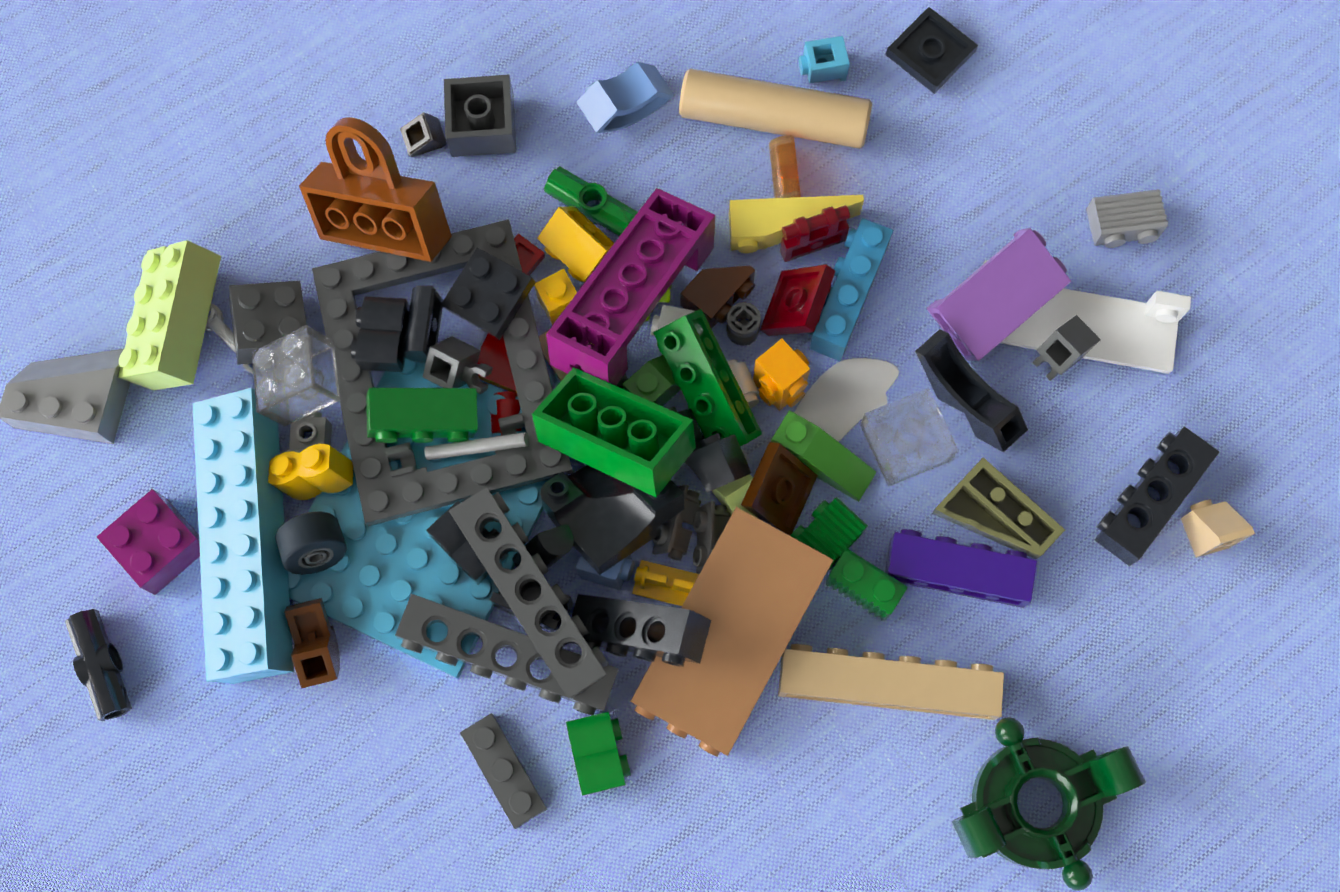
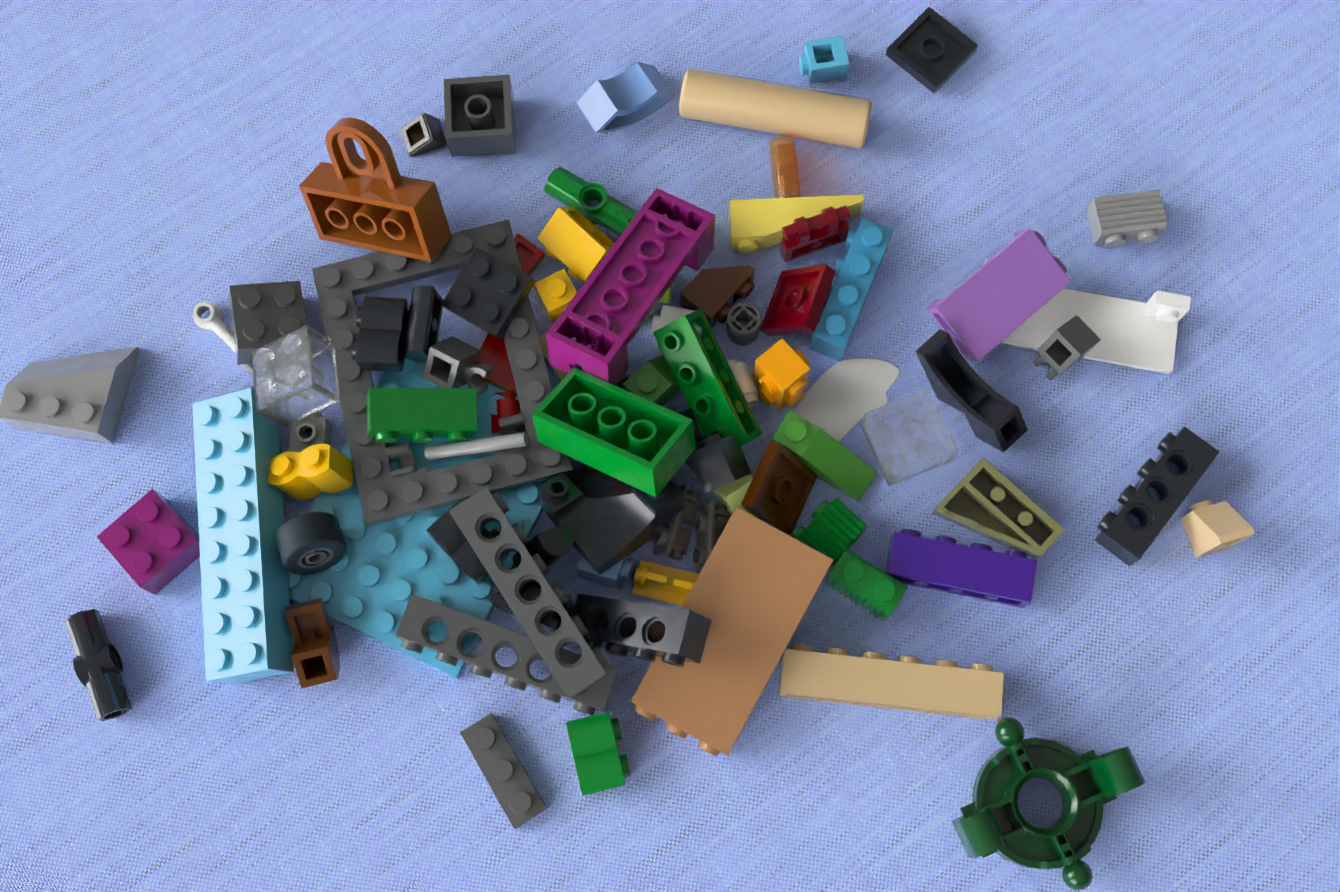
yellowish green piece [118,240,221,391] -> none

